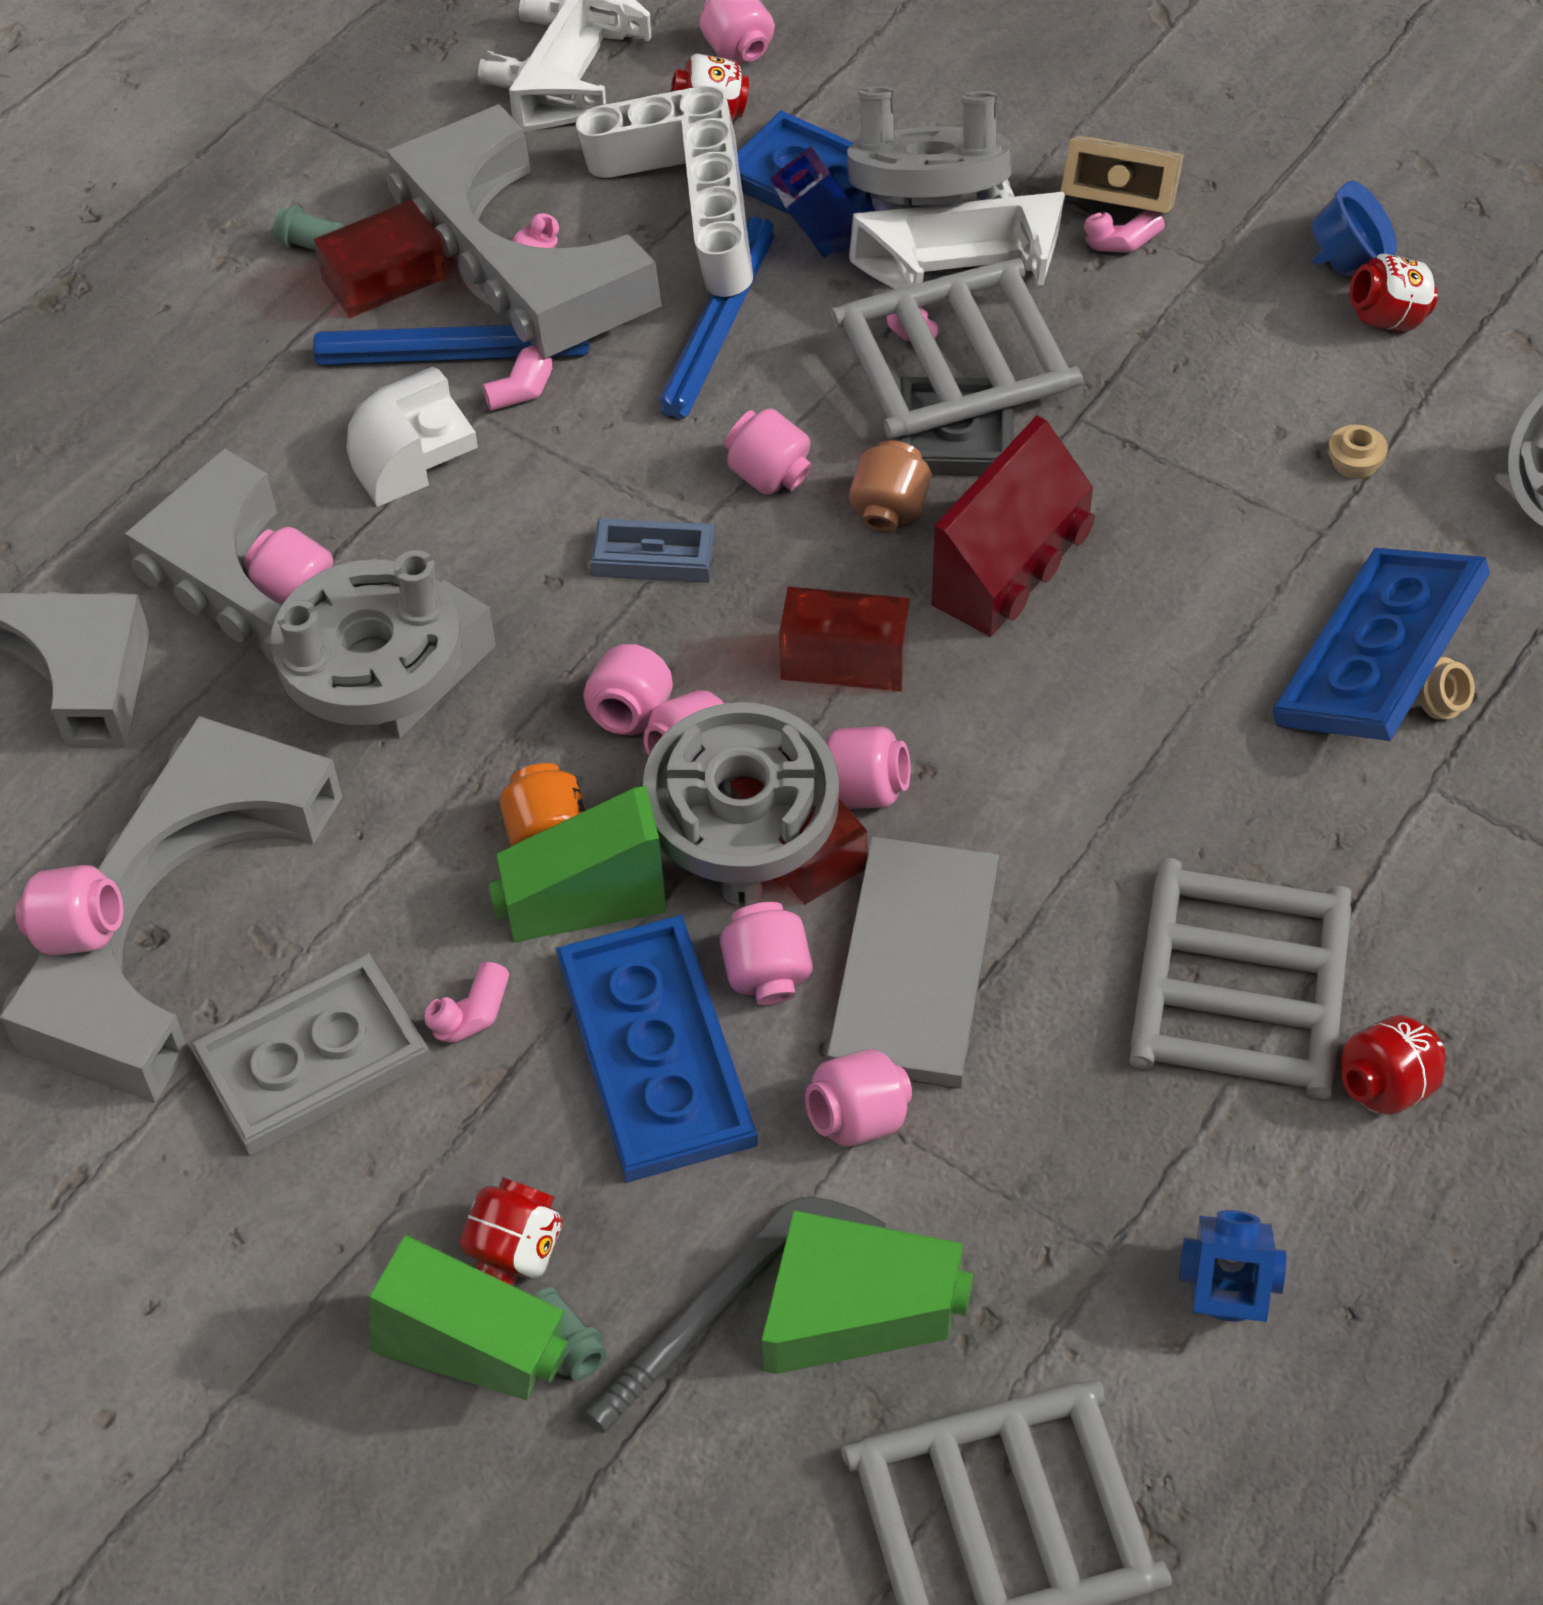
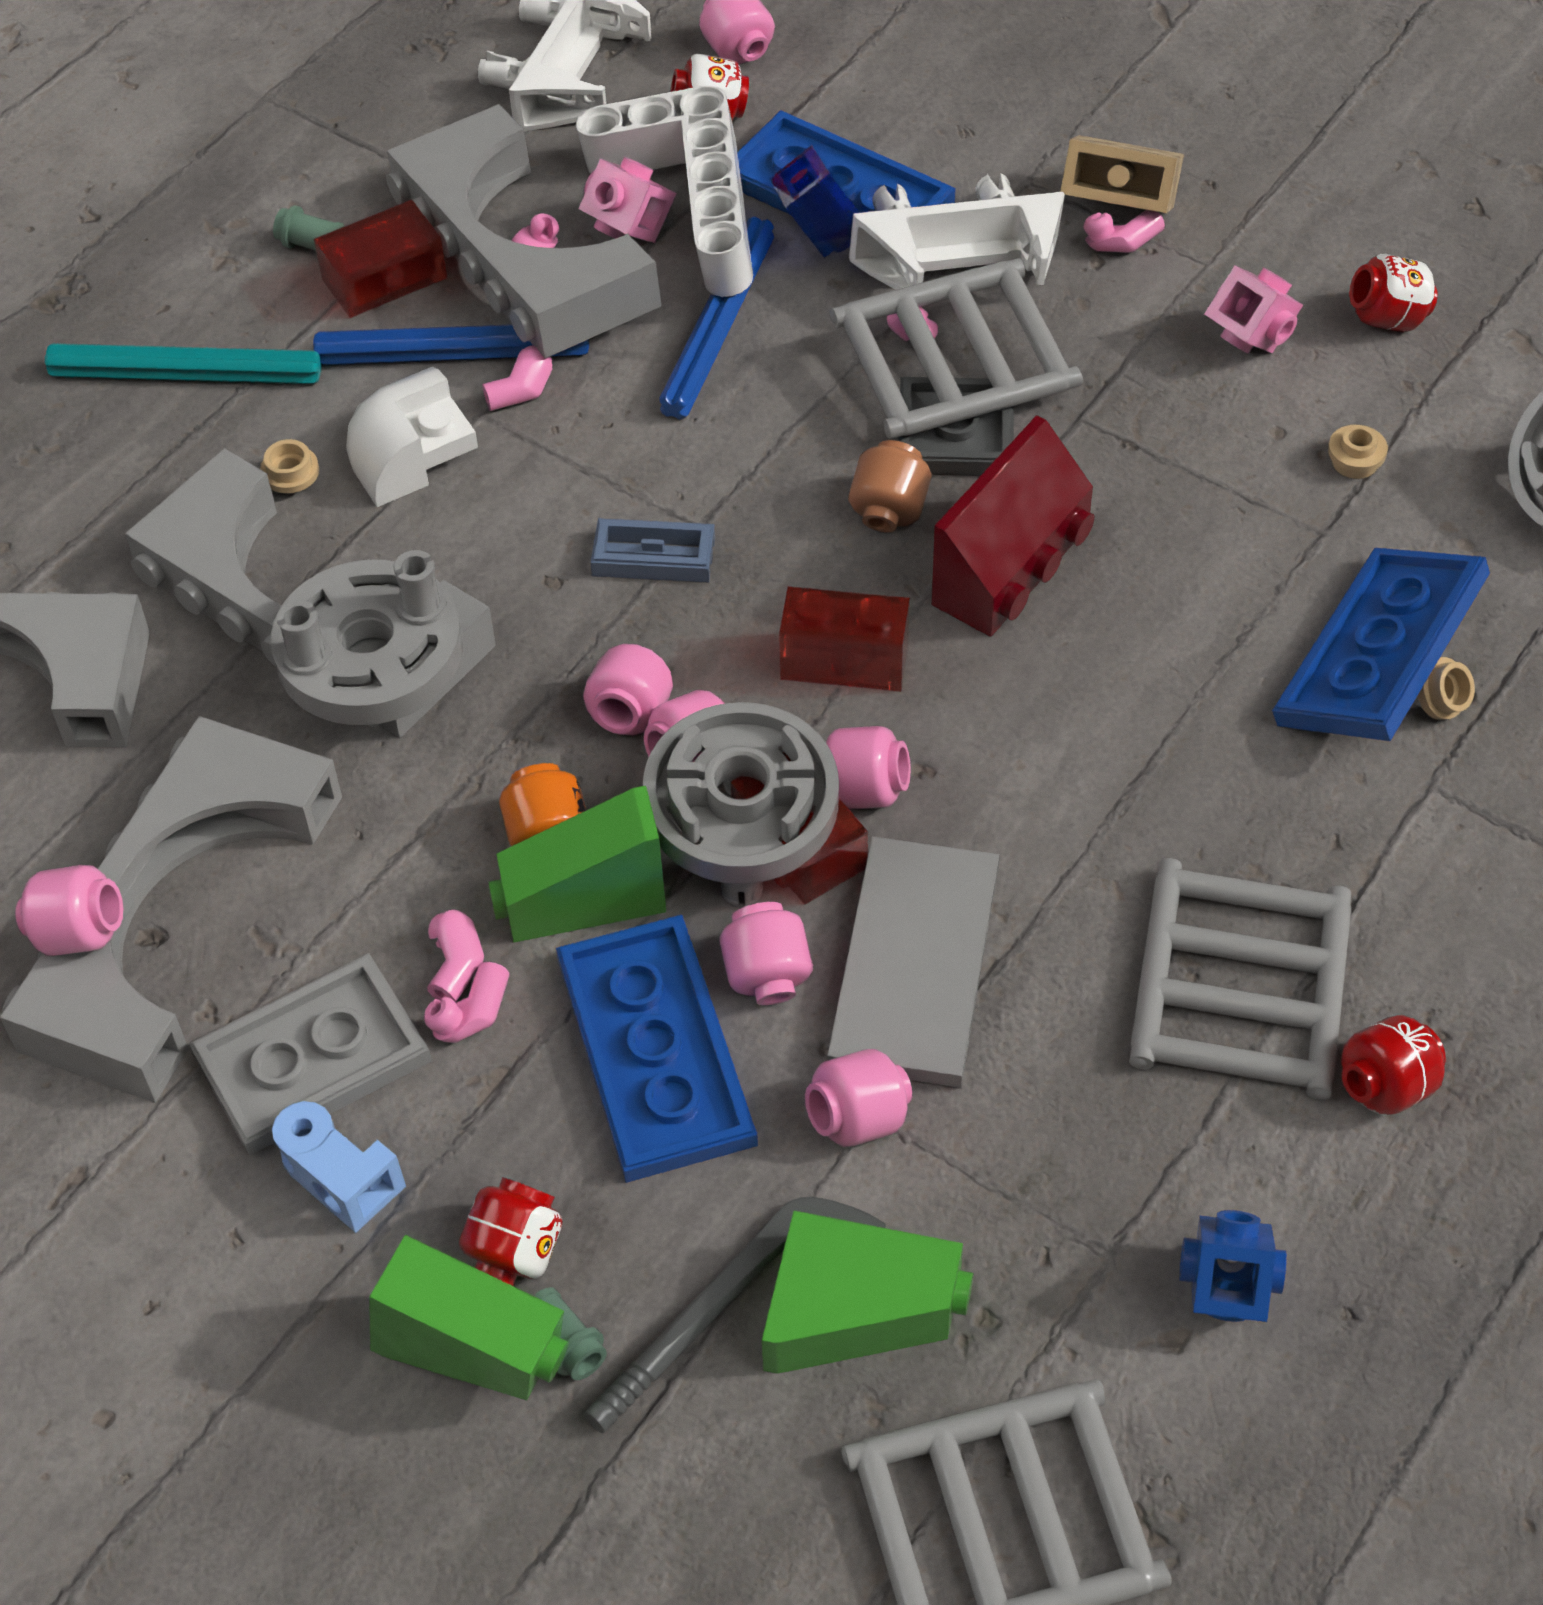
bright pink head [243,526,333,605] -> none
bright pink head [724,408,812,495] -> none
light grey piece [847,86,1012,206] -> none
blue piece [1311,180,1397,277] -> none
none -> teal axle [45,343,321,384]
none -> tan plate [260,439,319,493]
none -> light blue leg [272,1101,406,1233]
none -> bright pink arm [427,909,484,1002]
none -> bright pink brick [578,157,677,243]
none -> bright pink brick [1204,265,1303,353]

